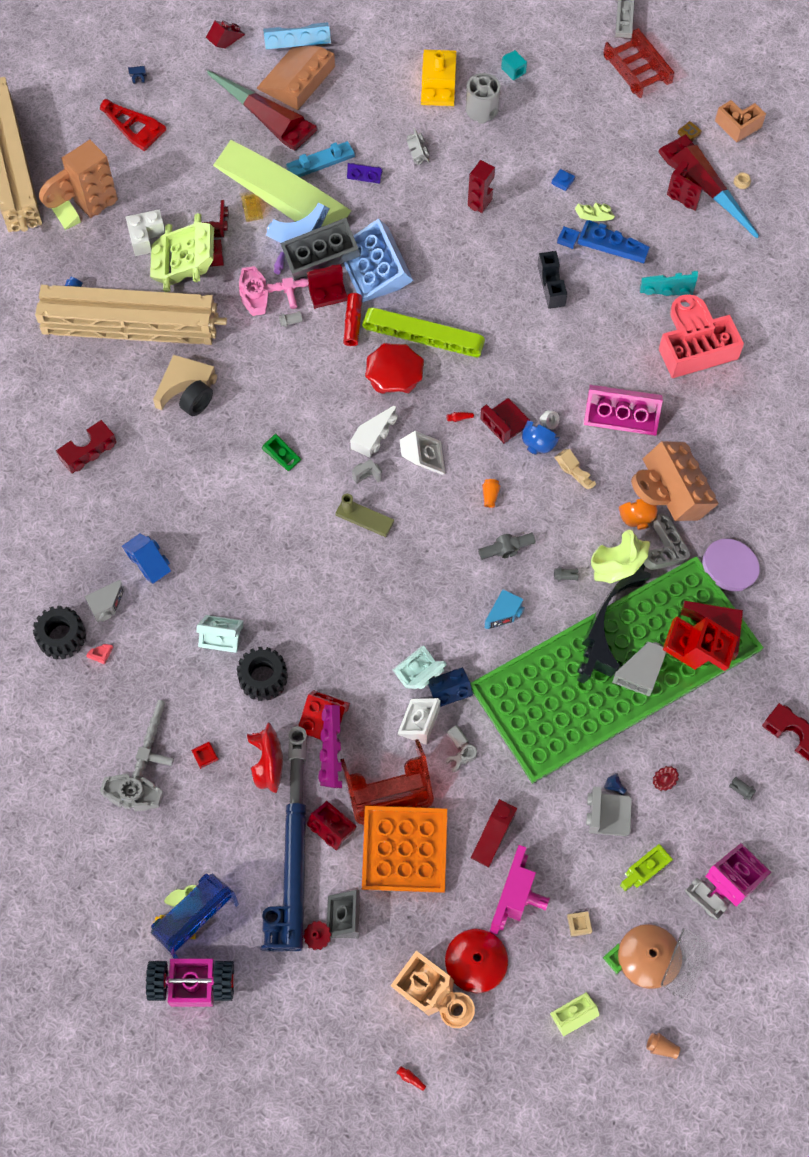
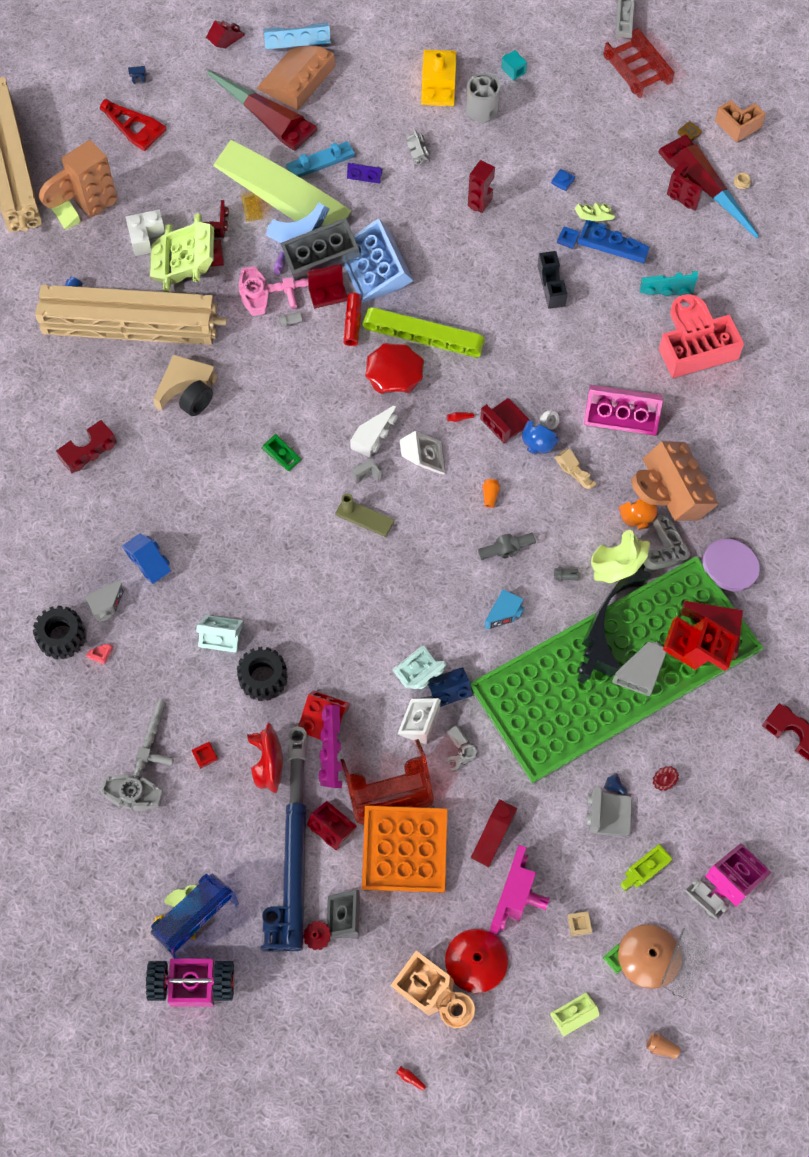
dark grey pin [729,777,756,801] -> none

